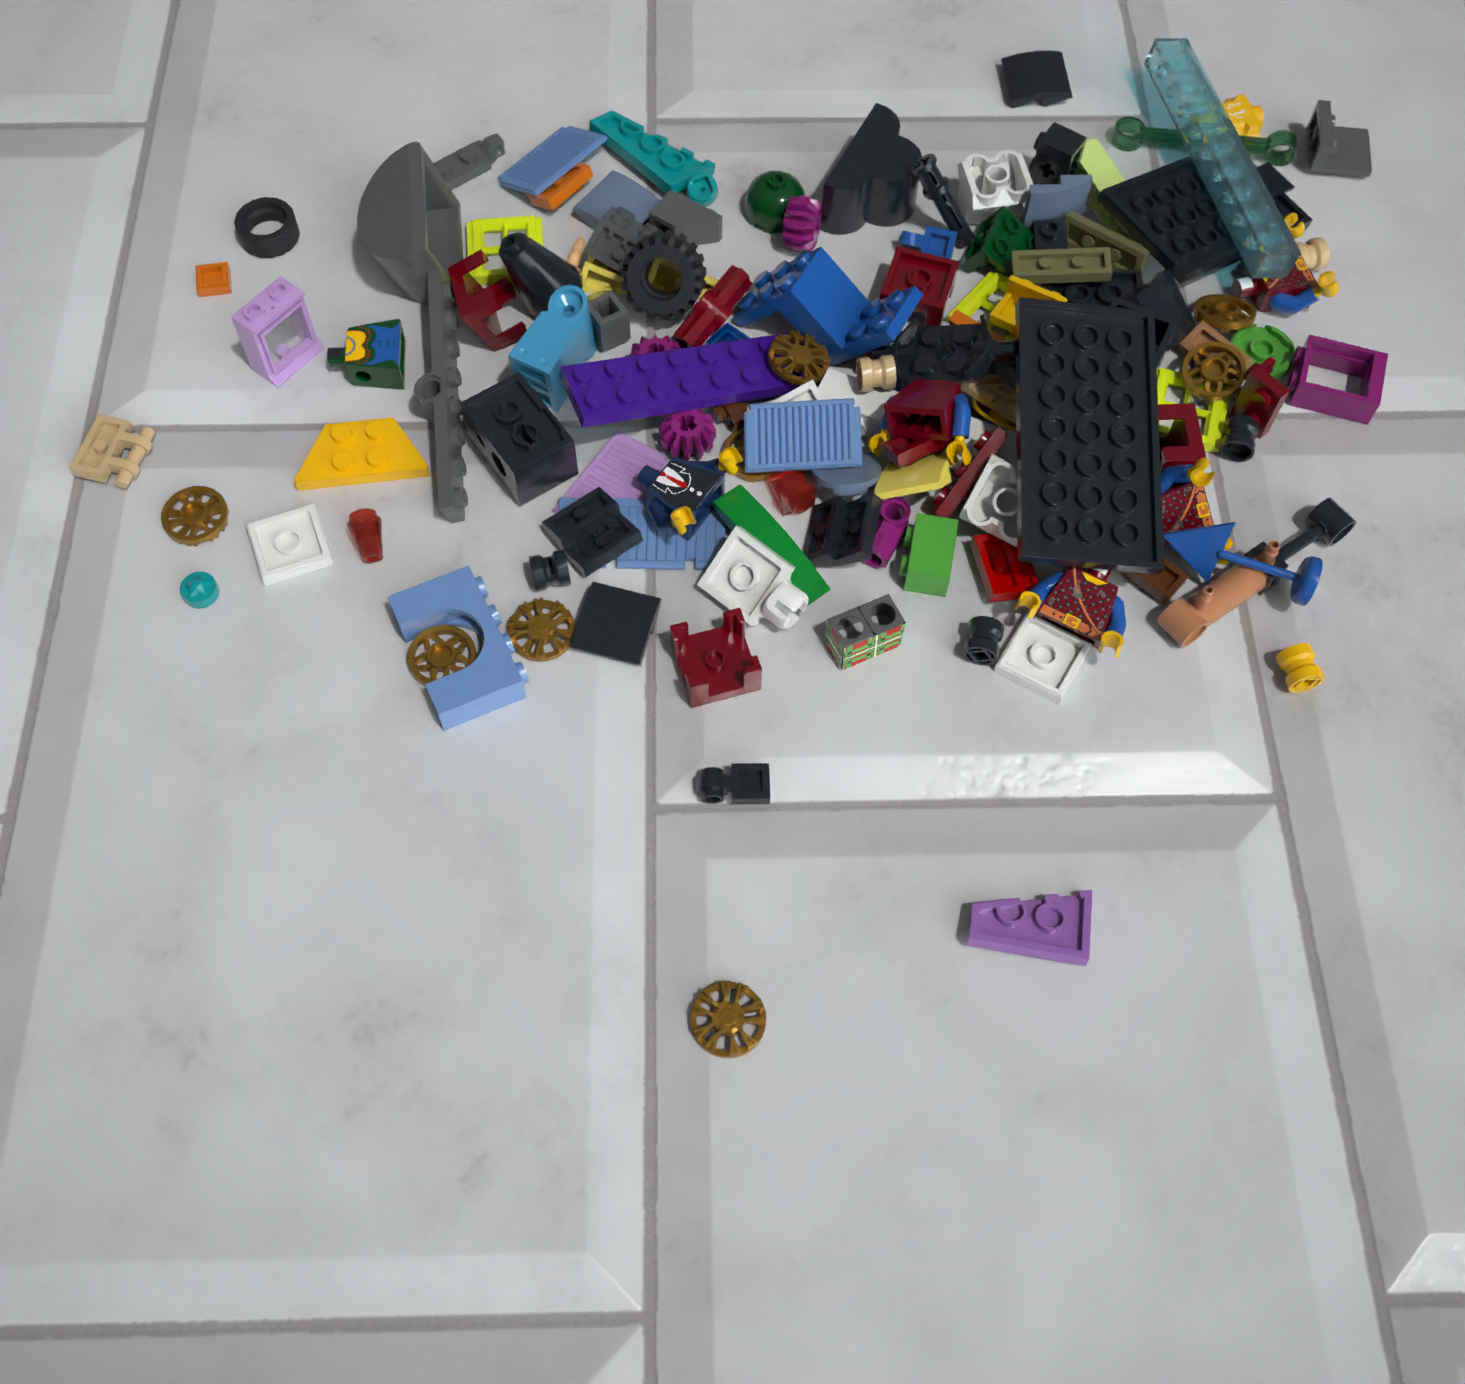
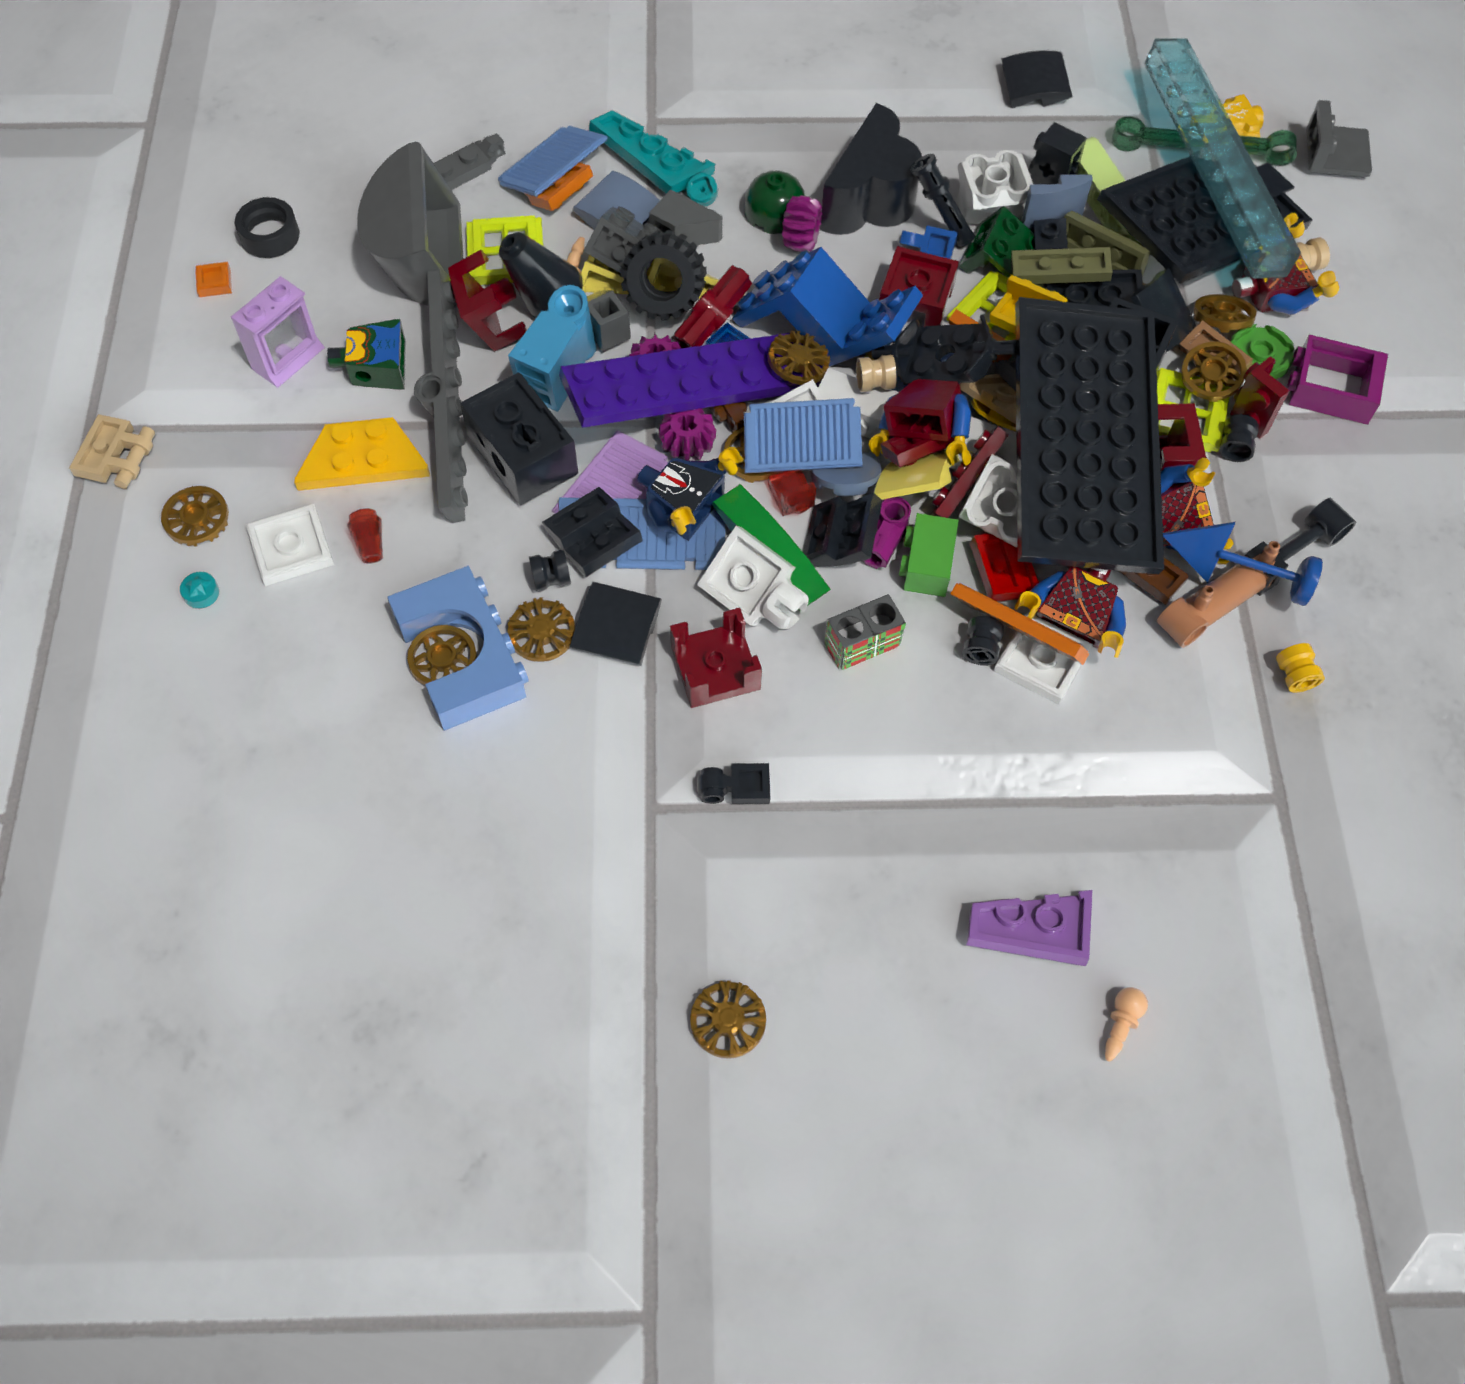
none -> orange tile [950,582,1089,665]
none -> light nougat bar [1105,987,1148,1061]

